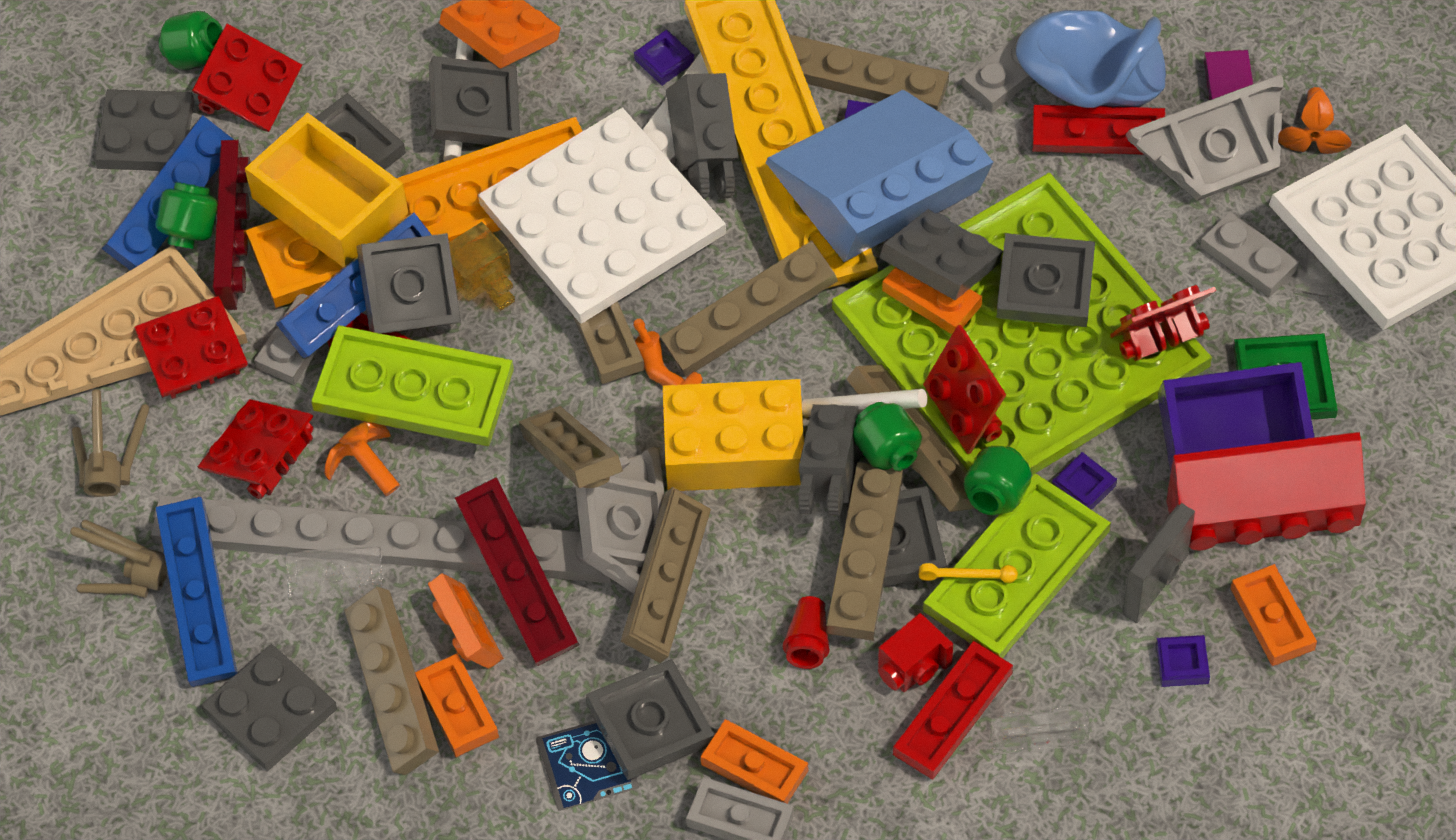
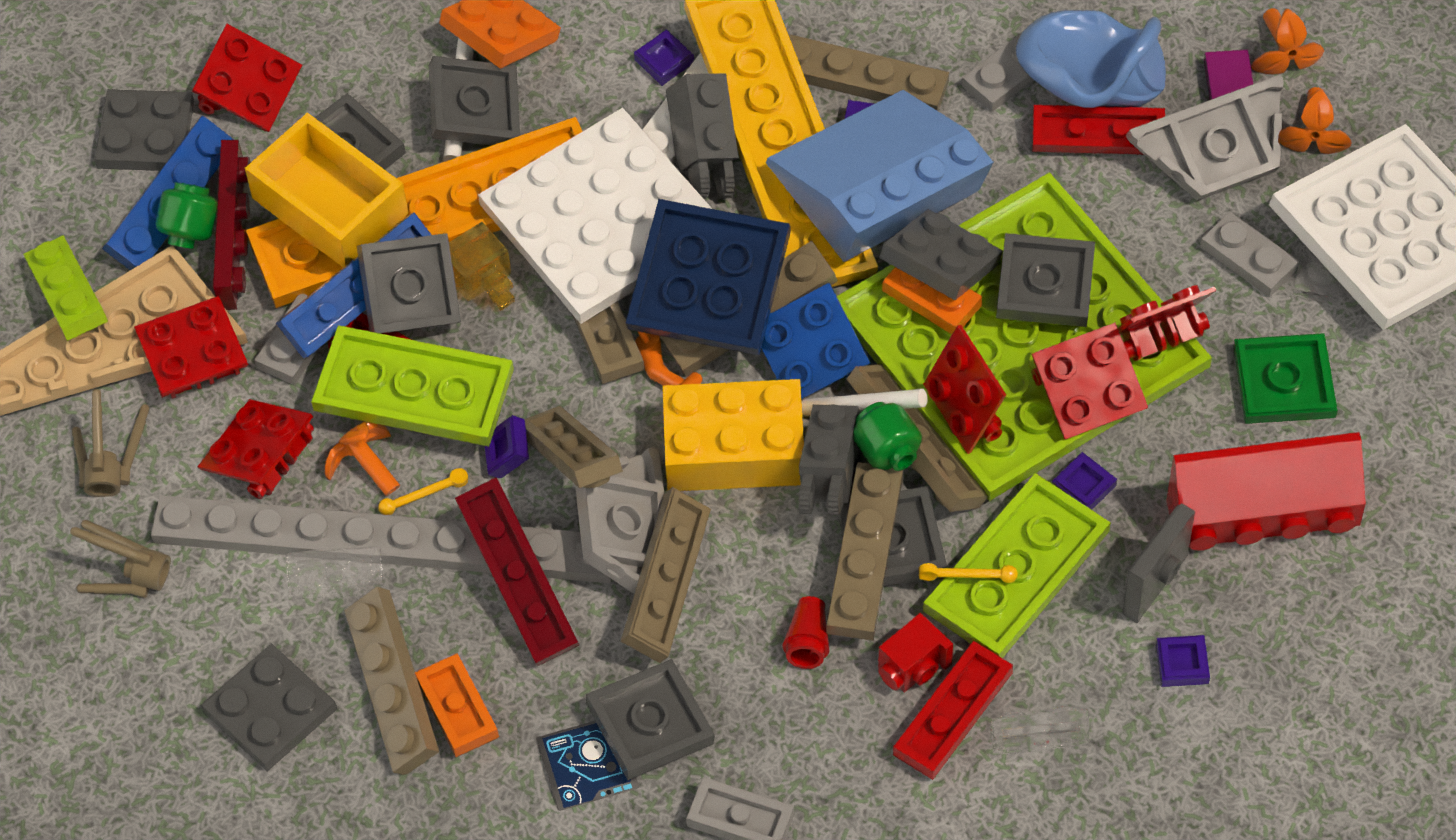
blue plate [156,497,238,687] -> none
green head [158,11,223,70] -> none
orange plate [428,573,504,669] -> none
orange plate [701,719,809,804] -> none
green head [963,446,1032,515] -> none
dark purple piece [1157,362,1315,473] -> none
orange plate [1230,564,1317,666] -> none
none -> lime plate [23,235,108,341]
none -> yellow hinge [378,468,468,515]
none -> dark purple tile [485,415,529,478]
none -> dark blue plate [626,199,791,355]
none -> blue hinge [761,283,871,400]
none -> hinge [1031,322,1149,440]
none -> orange plant [1251,8,1324,74]

